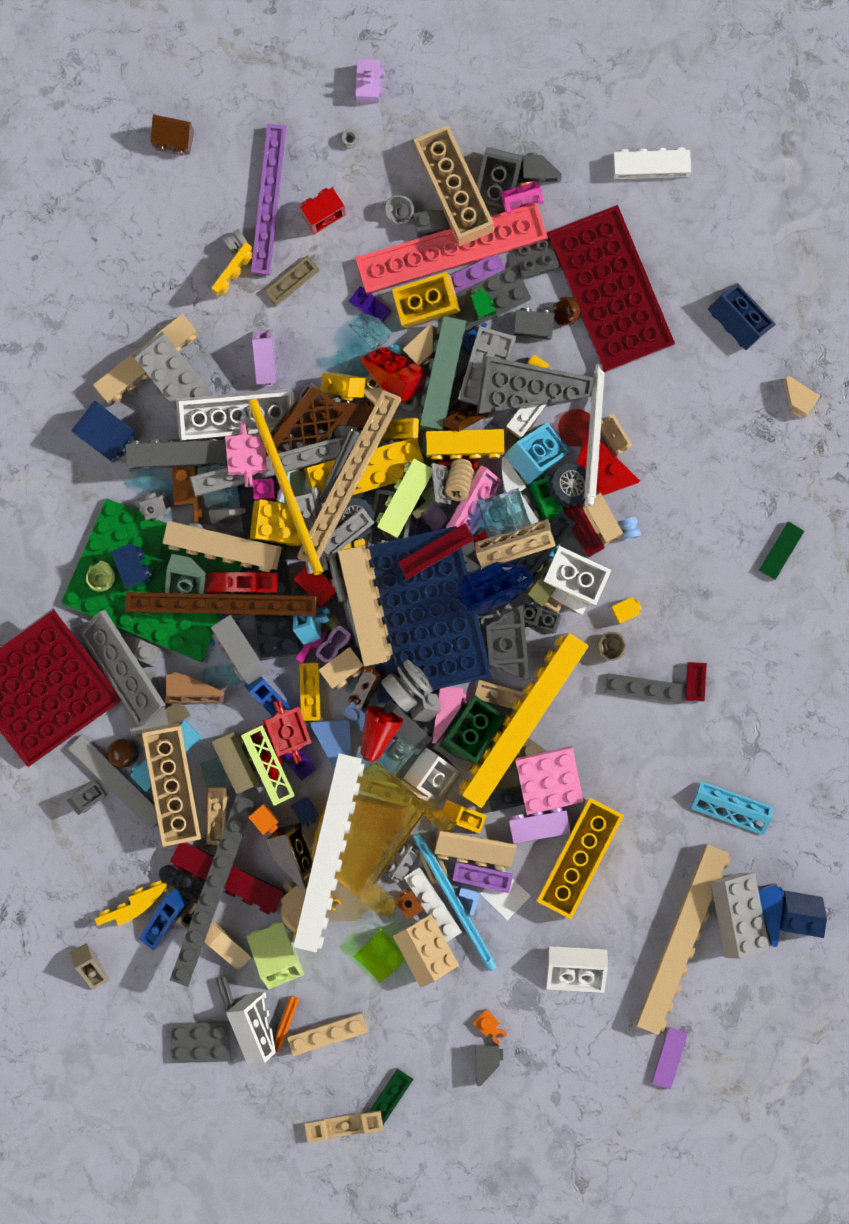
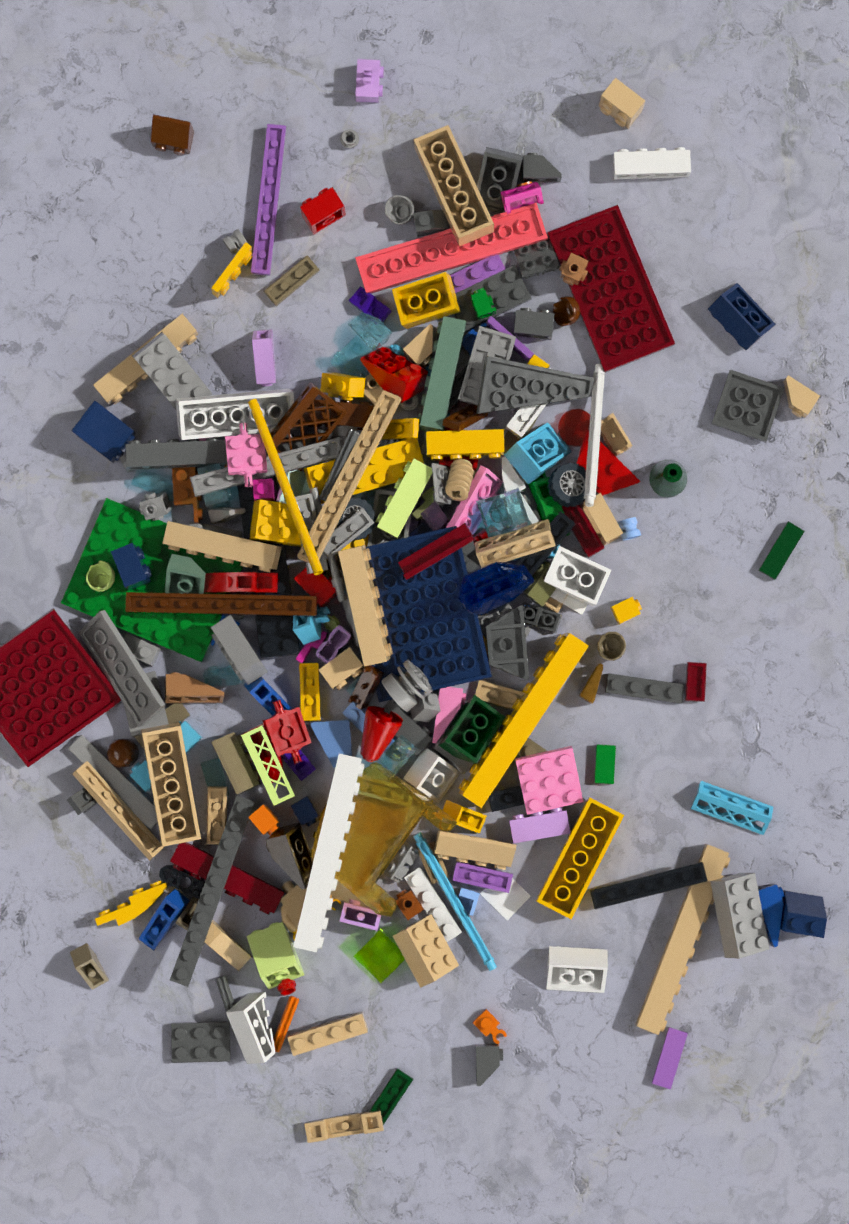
none -> tan plate [73,761,164,861]
none -> red plate [277,979,296,996]
none -> lavender brick [339,899,382,931]
none -> medium lavender tile [486,316,534,362]
none -> medium nougat brick [559,253,588,285]
none -> pearl gold slope [579,663,603,704]
none -> black plate [590,862,708,910]
none -> green tile [594,744,616,784]
none -> tan brick [599,78,645,129]
none -> cone [649,460,687,497]
none -> dark grey plate [711,370,784,442]

